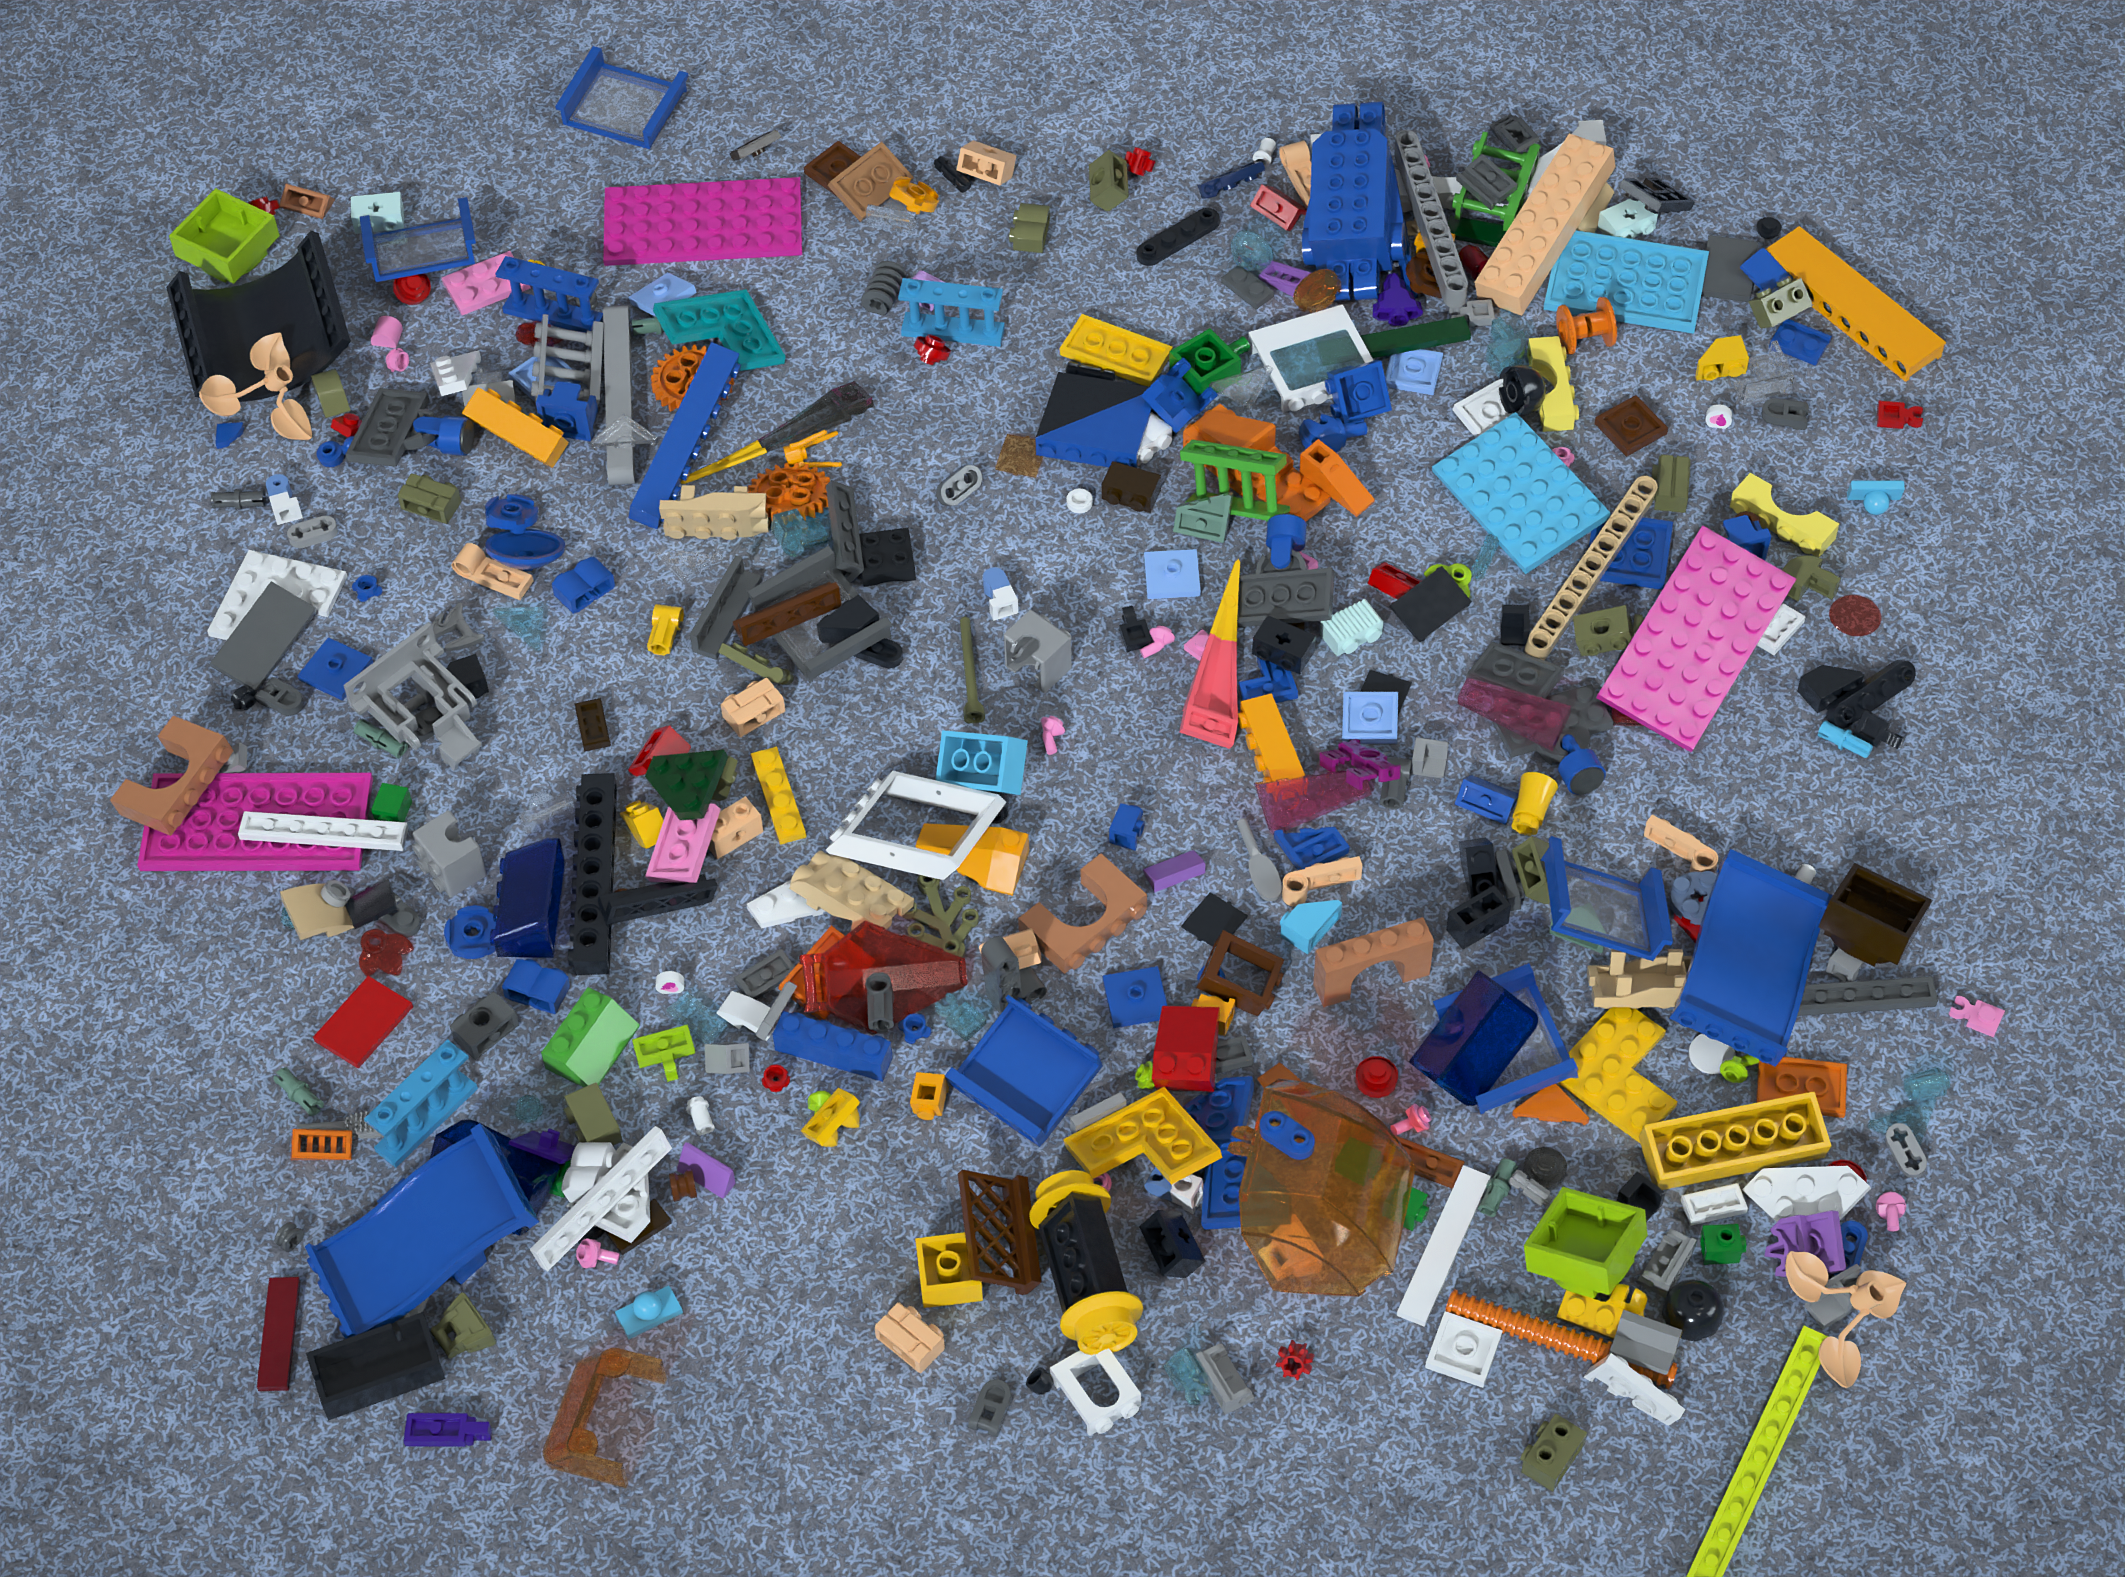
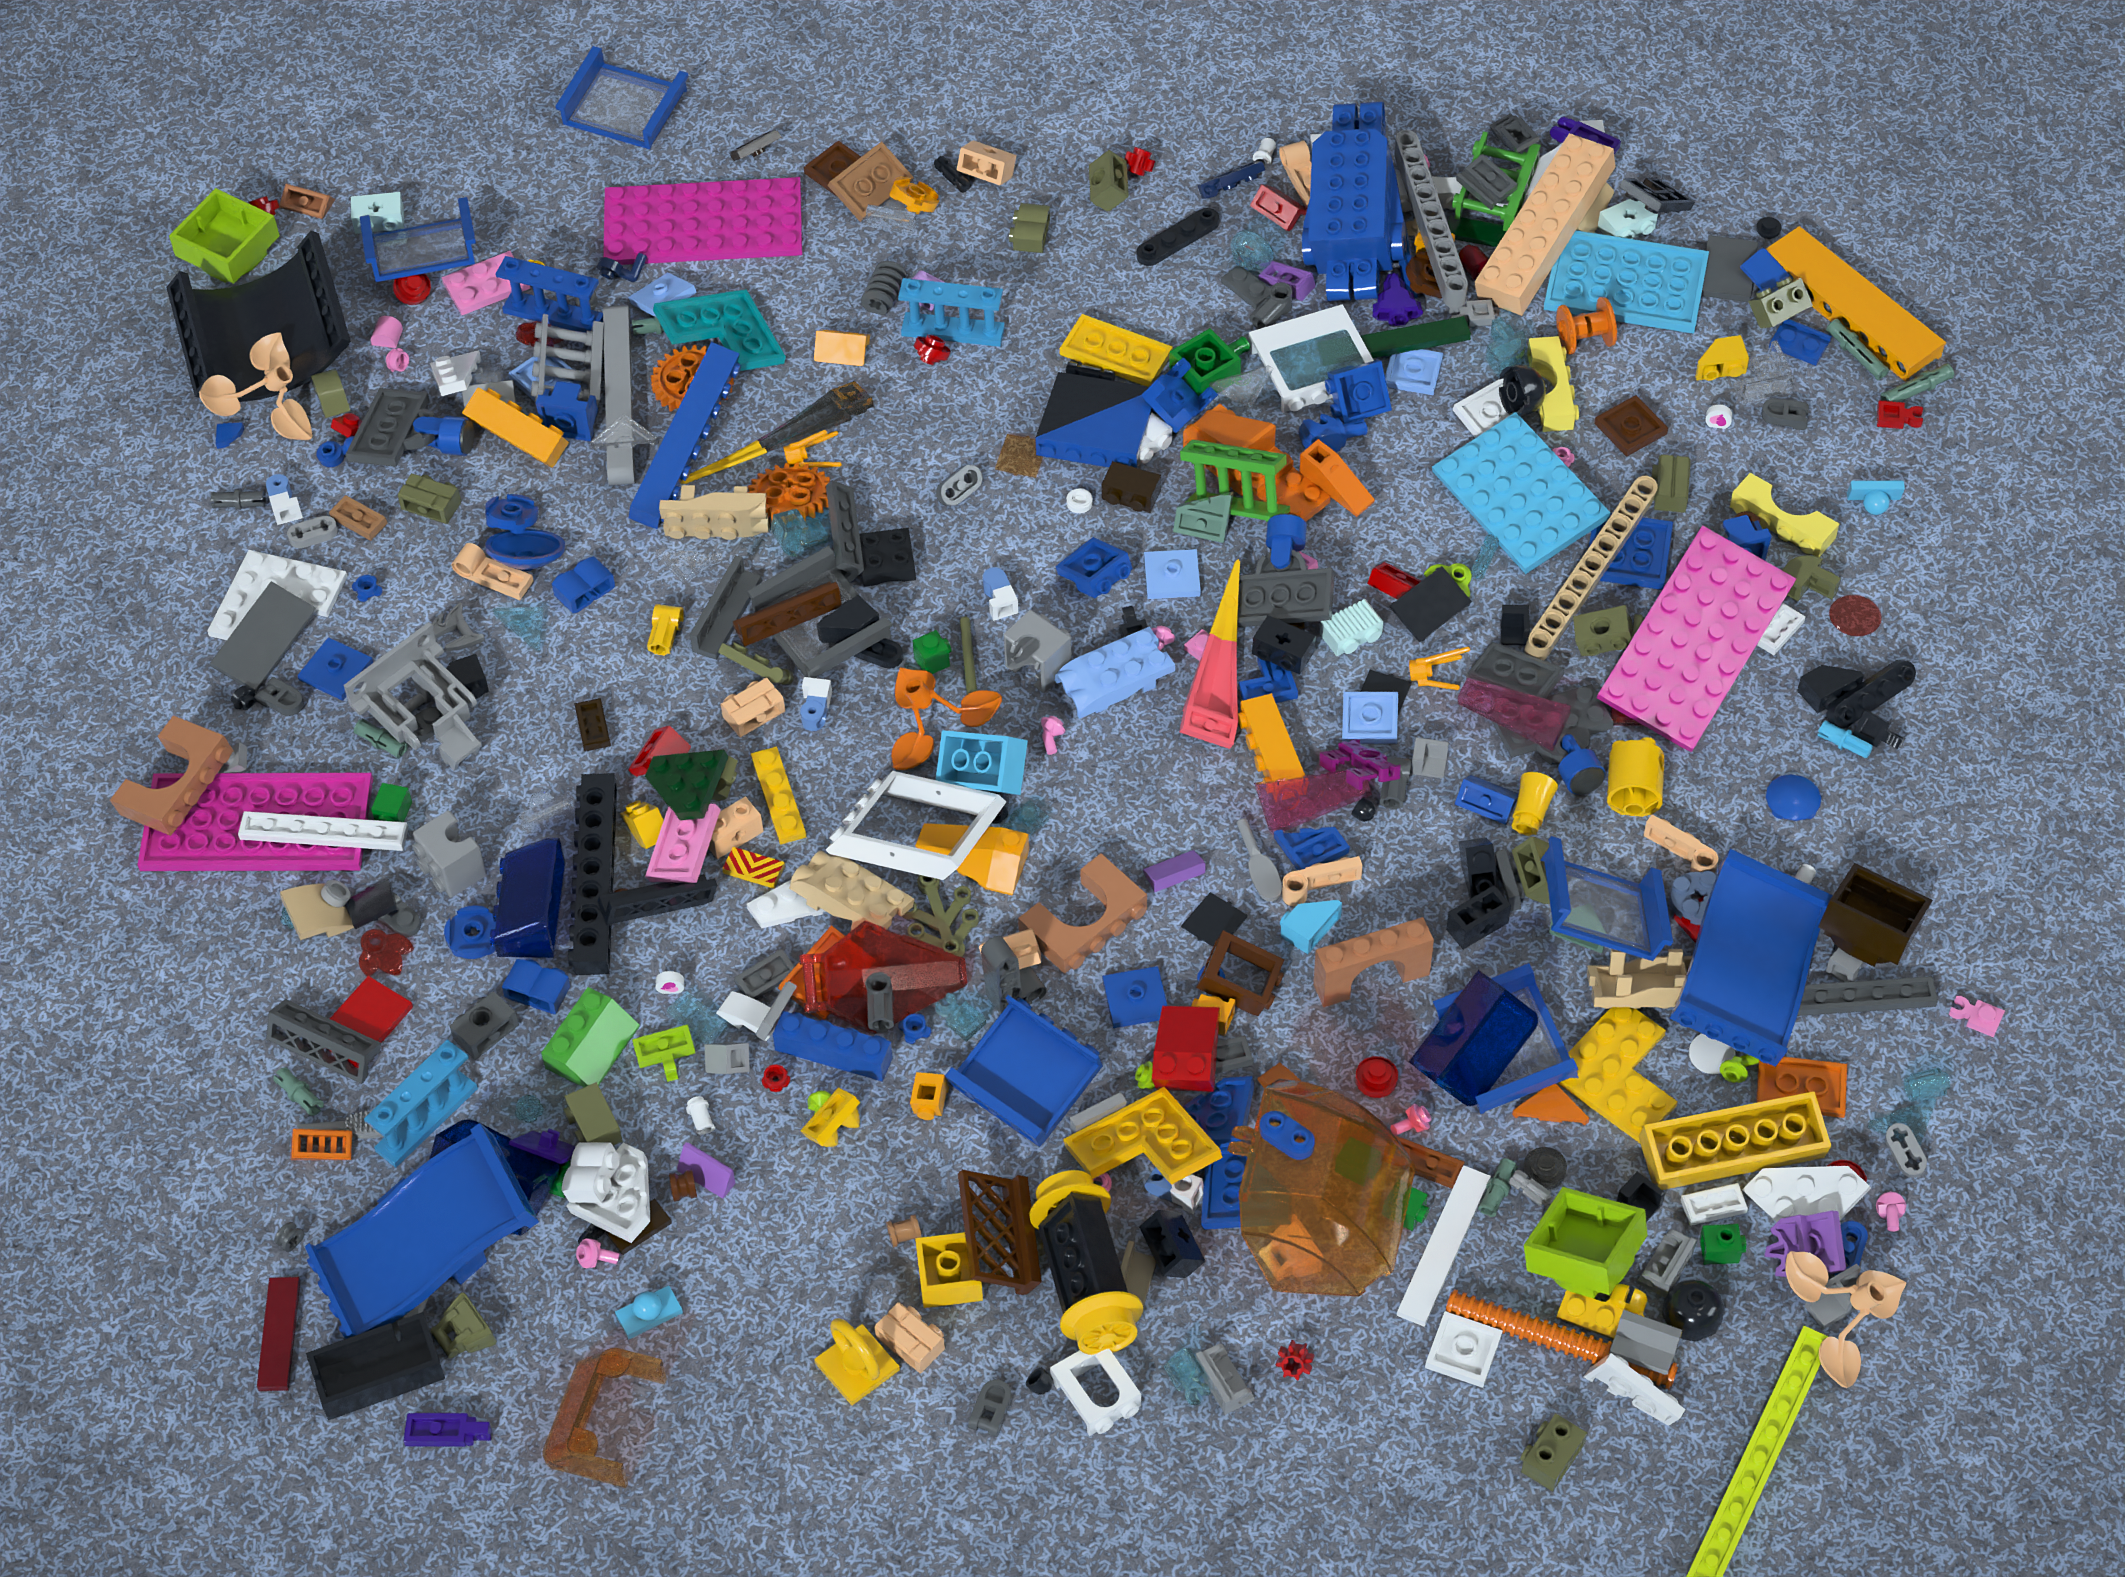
white tile [530,1126,672,1272] -> none
blue brick [1109,803,1145,851] -> none
clear orange tile [1293,269,1341,313] -> none
none -> dark grey fence [266,999,381,1084]
none -> medium nougat plate [329,495,387,541]
none -> dark blue plate [596,253,647,282]
none -> tile [722,847,785,889]
none -> leg [800,677,832,731]
none -> light orange panel [814,329,870,366]
none -> yellow tile [814,1318,900,1406]
none -> medium nougat bush [886,1214,922,1248]
none -> orange plant [891,667,1002,770]
none -> green brick [912,630,952,674]
none -> clear light blue plate [1000,800,1049,836]
none -> blue plate [1055,537,1133,598]
none -> light blue piece [1055,626,1175,719]
none -> dark tan panel [1120,1240,1157,1309]
none -> dark grey piece [1250,282,1292,329]
none -> black hinge [1351,797,1375,822]
none -> light orange plant [1409,647,1470,690]
none -> dark purple hinge [1550,117,1621,154]
none -> yellow cylinder [1607,737,1664,817]
none -> blue dish [1766,774,1821,821]
none -> sand green pin [1826,319,1890,380]
none -> sand green pin [1880,363,1954,402]

